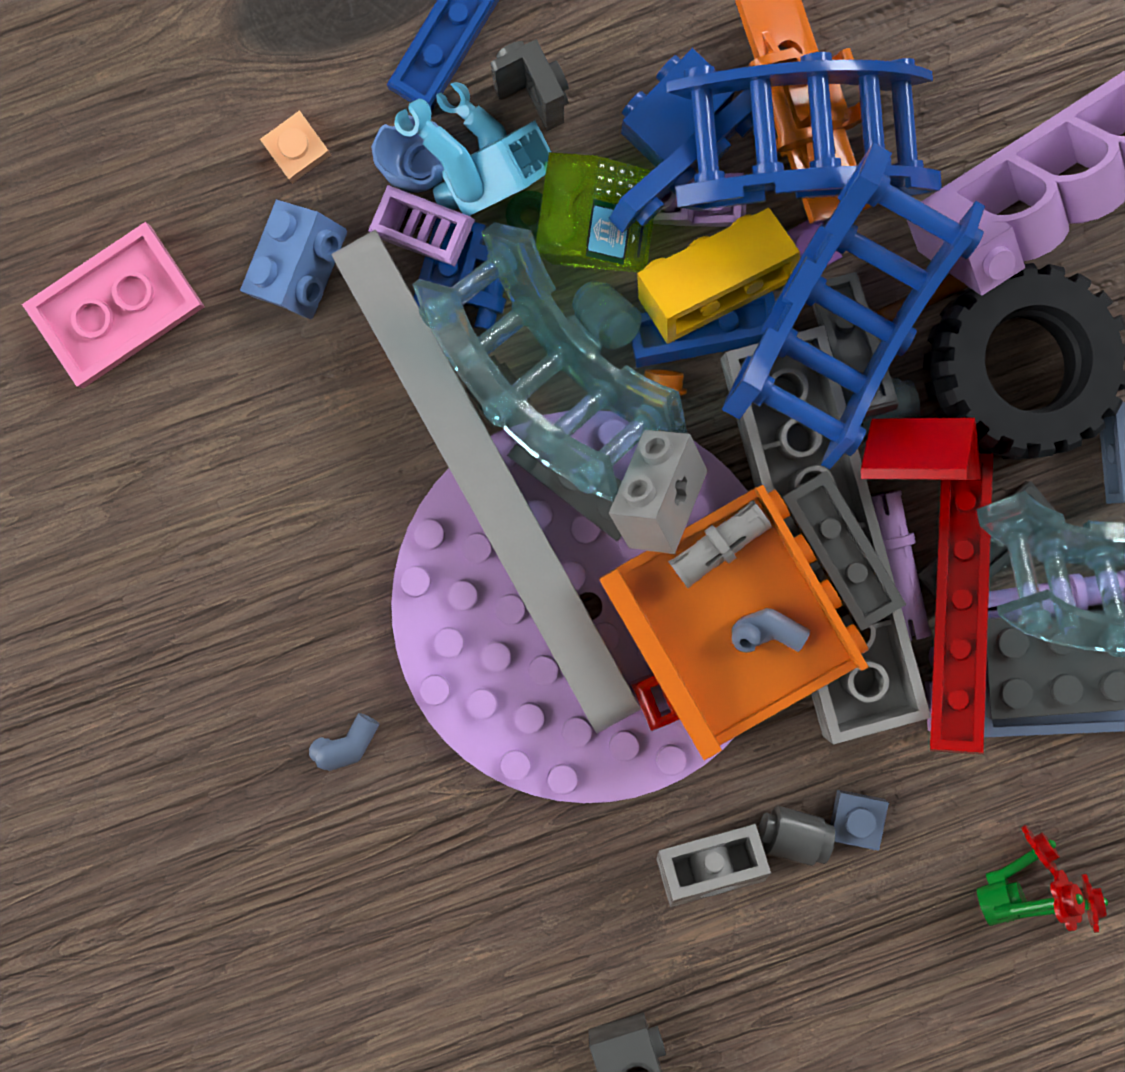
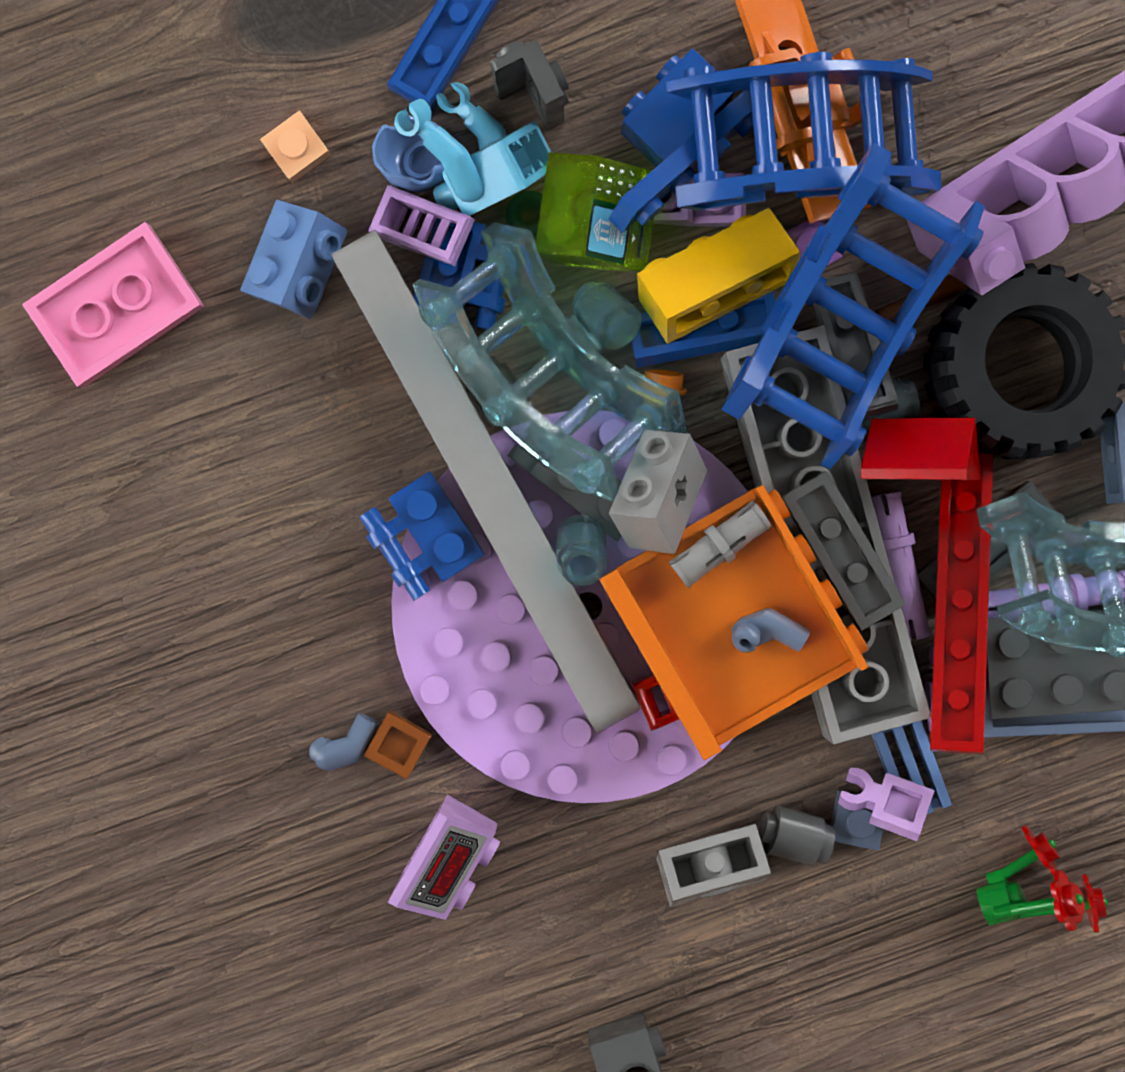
none -> blue plate [359,471,486,601]
none -> dark orange plate [364,710,433,779]
none -> slope [388,794,500,920]
none -> clear light blue brick [555,515,608,586]
none -> lavender plate [838,768,935,841]
none -> medium blue tile [871,721,952,814]

